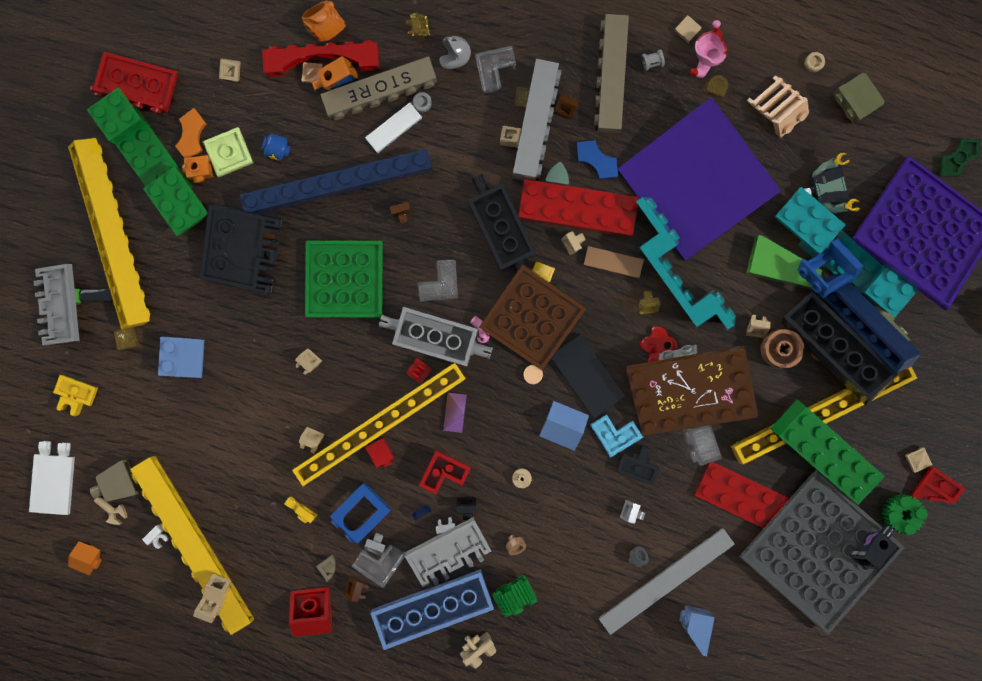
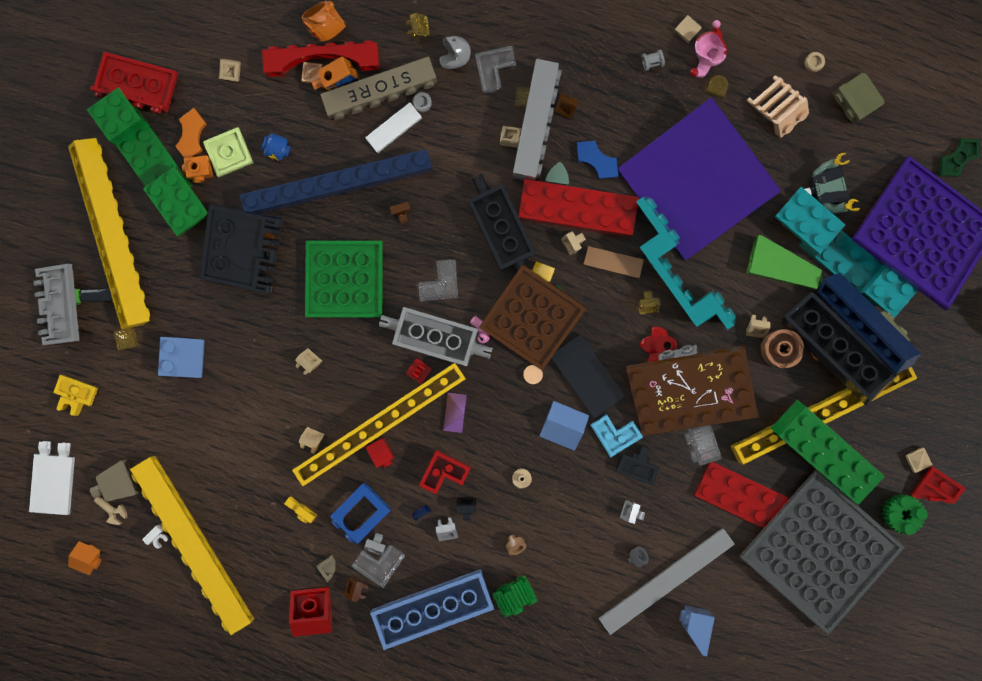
tan brick [193,574,231,623] -> none
light grey hinge [404,517,491,587] -> none
tan hips [460,631,496,669] -> none
dark tan brick [594,14,629,133] -> none
blue panel [797,239,863,298] -> none
black torso [849,525,895,569] -> none

